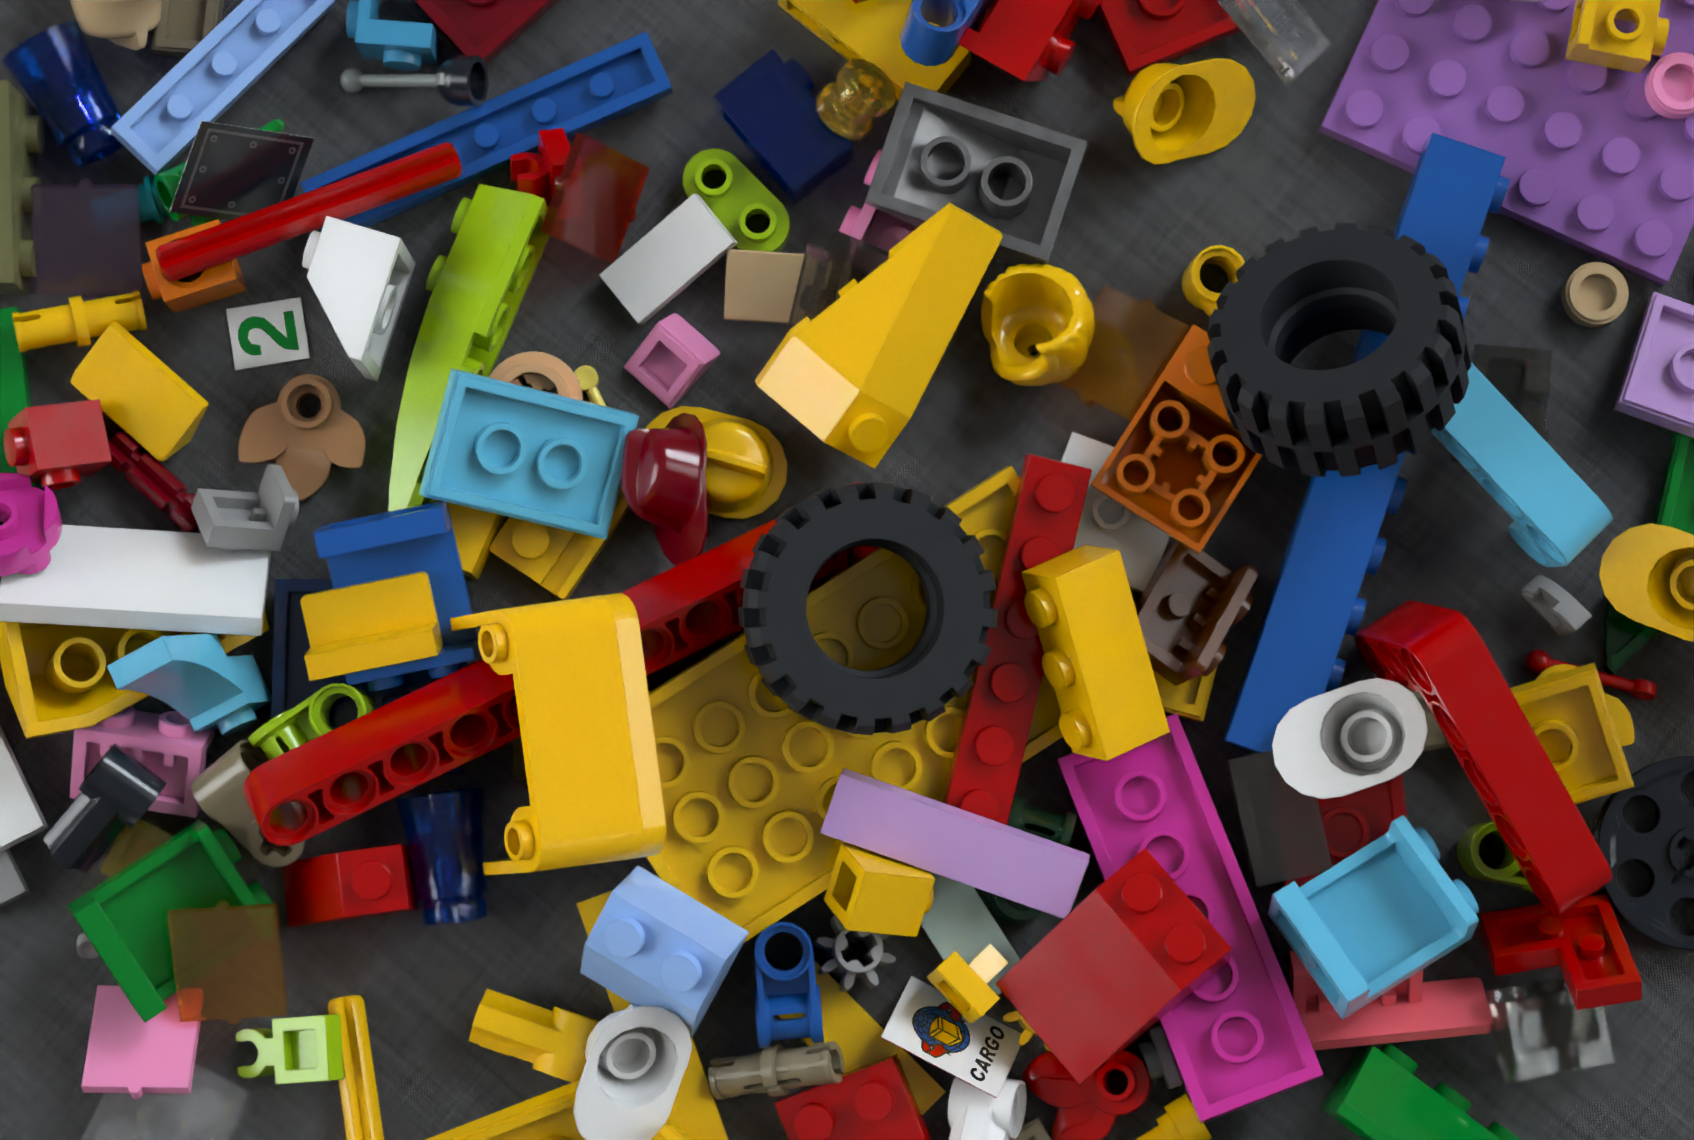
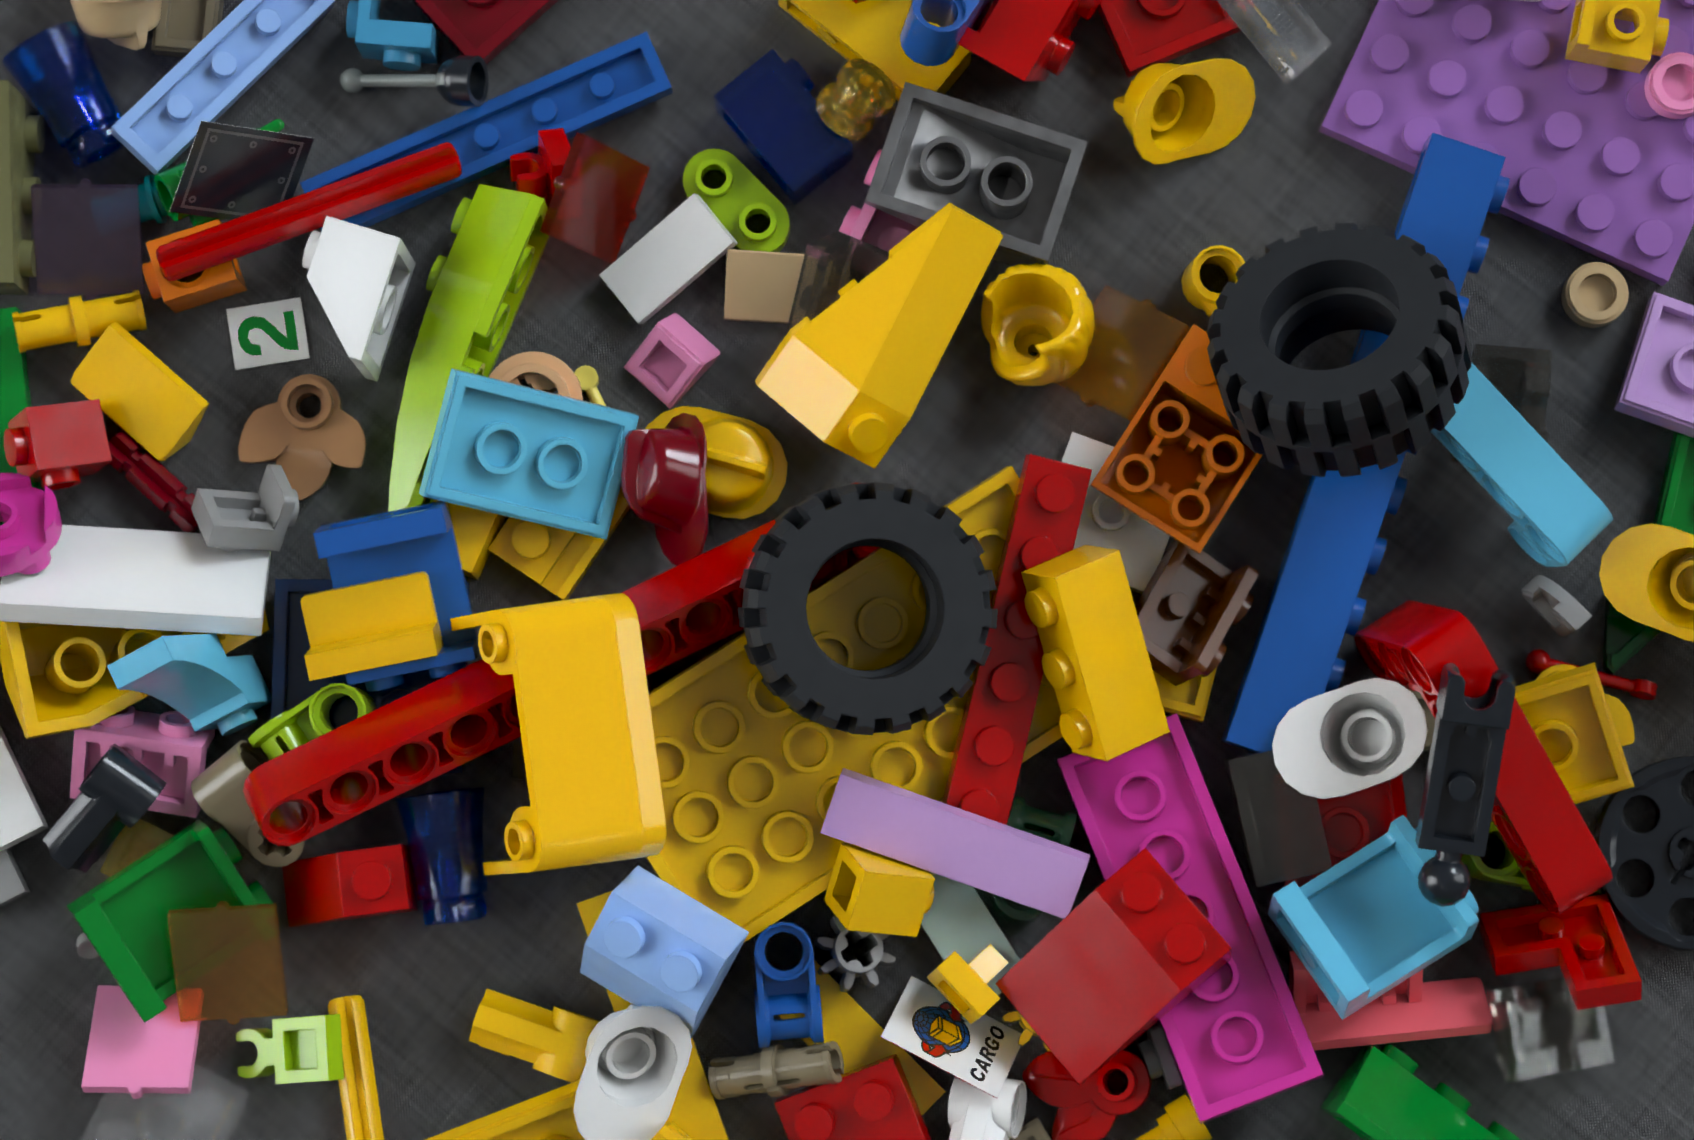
none -> black plate [1415,663,1516,907]

